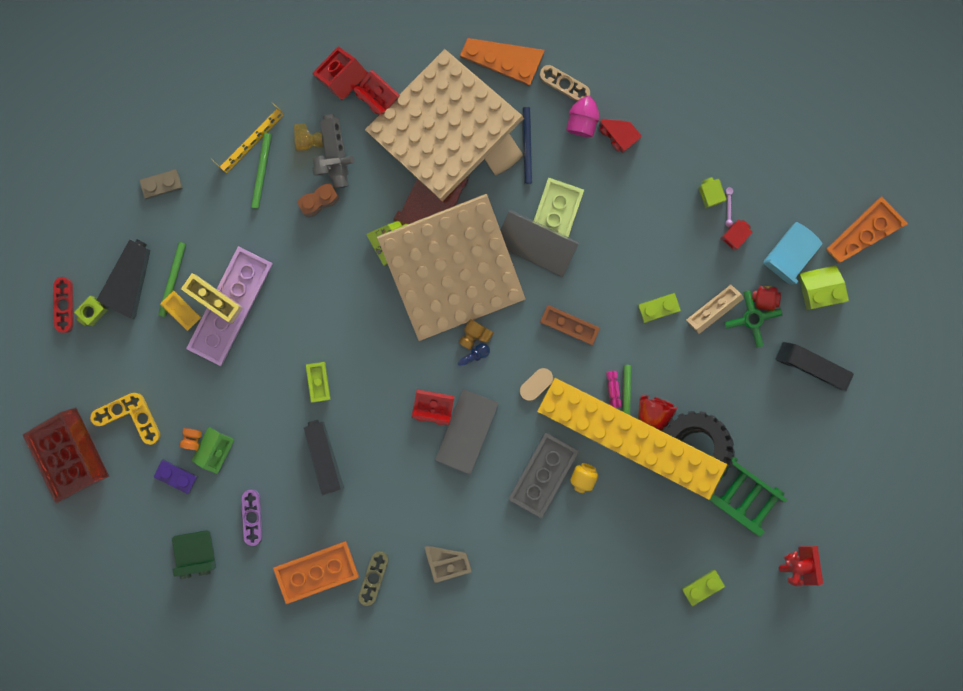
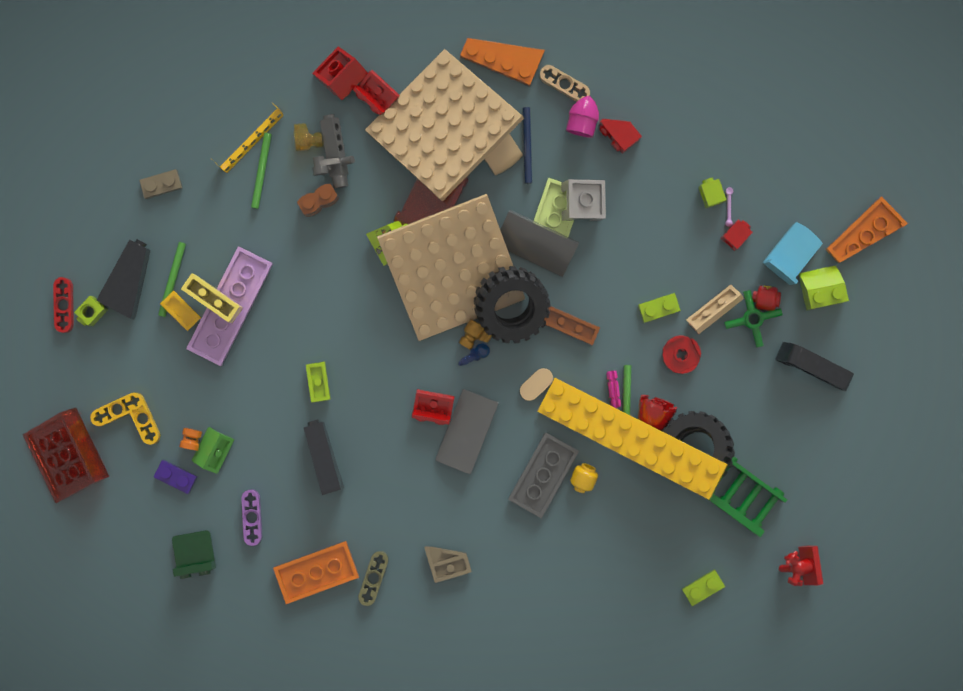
none -> black tyre [474,266,551,344]
none -> light grey panel [561,179,606,221]
none -> red plate [662,335,701,374]

